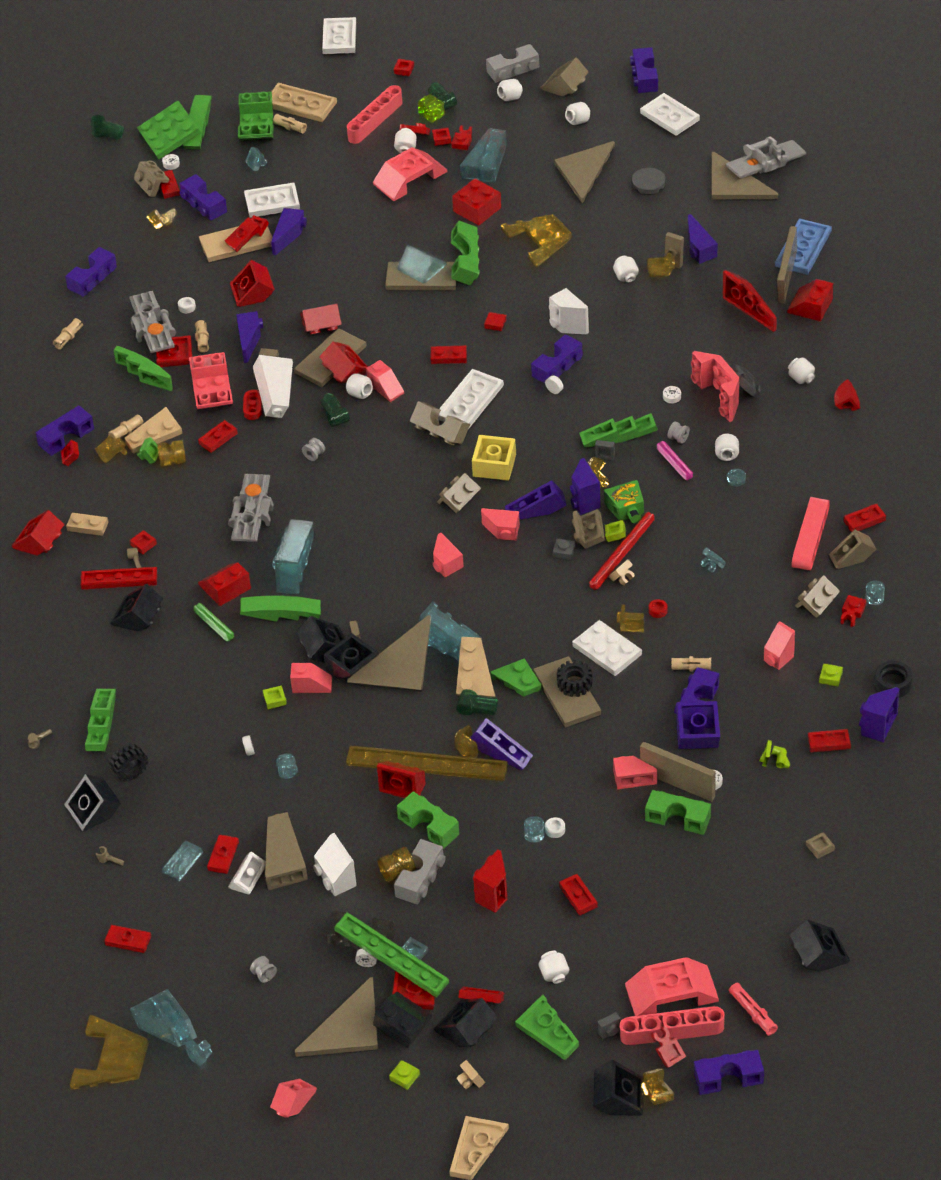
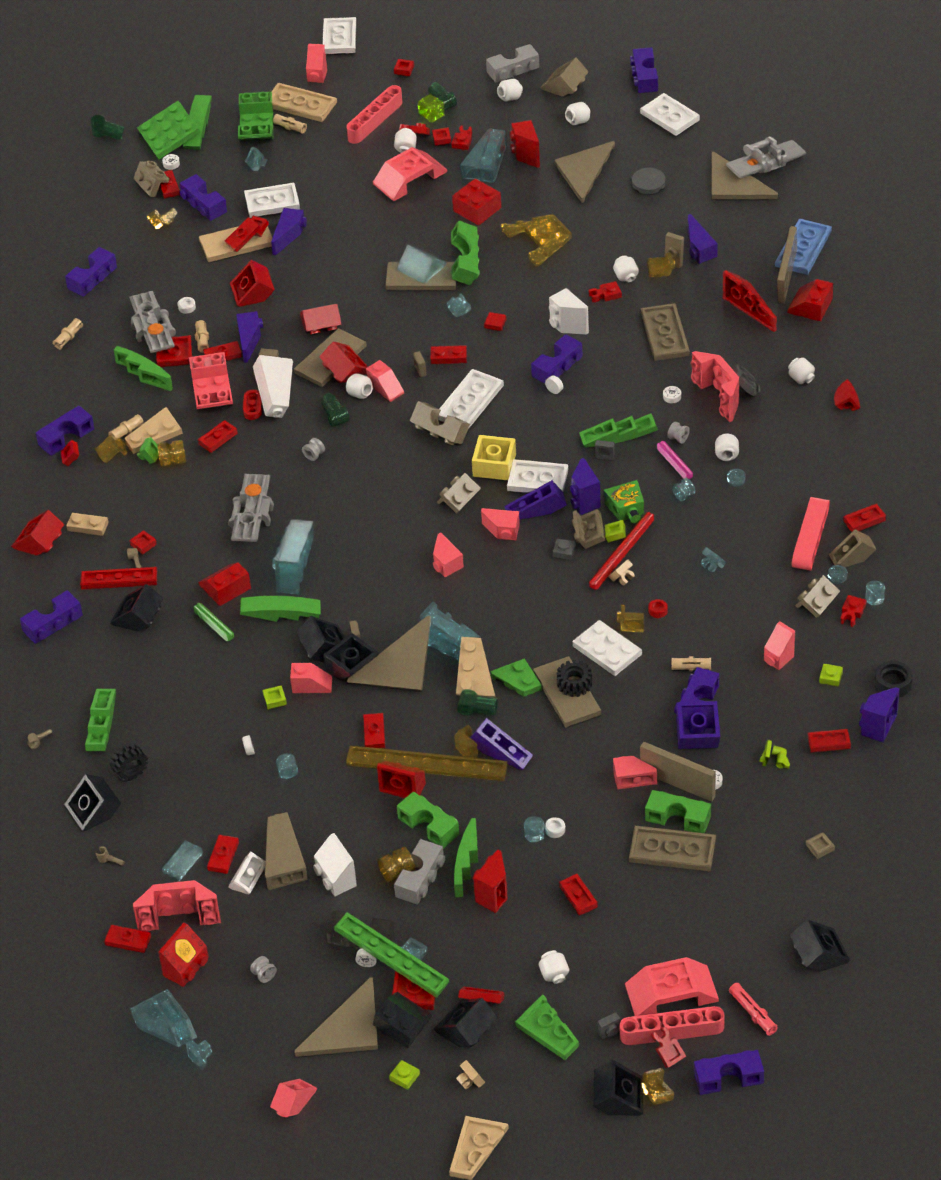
clear yellow wing [70,1015,148,1089] -> none
clear yellow bracket [588,457,610,488] -> none
none -> dark purple arch [20,590,83,644]
none -> coral slope [133,880,221,932]
none -> red slope [159,922,209,987]
none -> red plate [203,341,242,361]
none -> coral slope [306,44,327,83]
none -> red plate [363,713,385,749]
none -> dark tan tile [413,351,426,377]
none -> clear light blue tile [447,293,471,317]
none -> bright green slope [454,818,478,897]
none -> white plate [507,459,568,493]
none -> red slope [509,120,540,168]
none -> red plate [589,281,622,302]
none -> dark tan tile [629,826,716,872]
none -> dark tan tile [641,303,690,361]
none -> clear light blue wheel [672,478,695,501]
none -> clear light blue tile [828,565,847,584]

